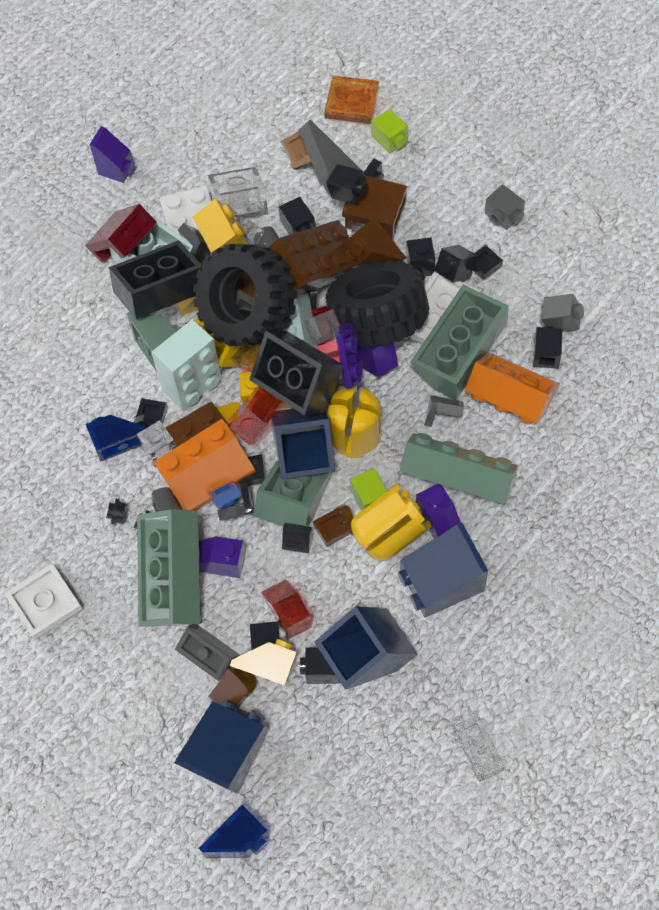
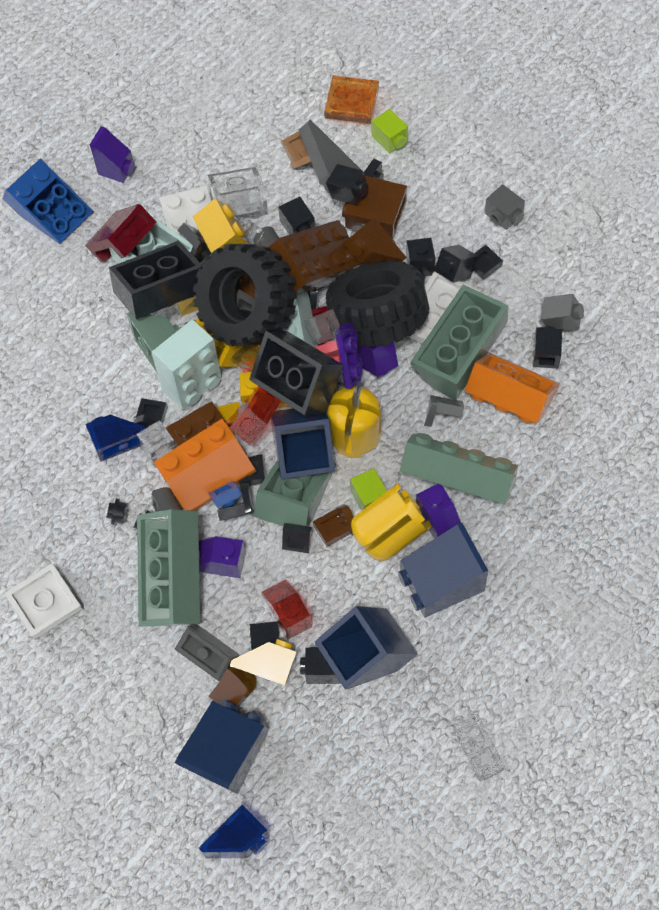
none -> blue slope [2,158,94,244]

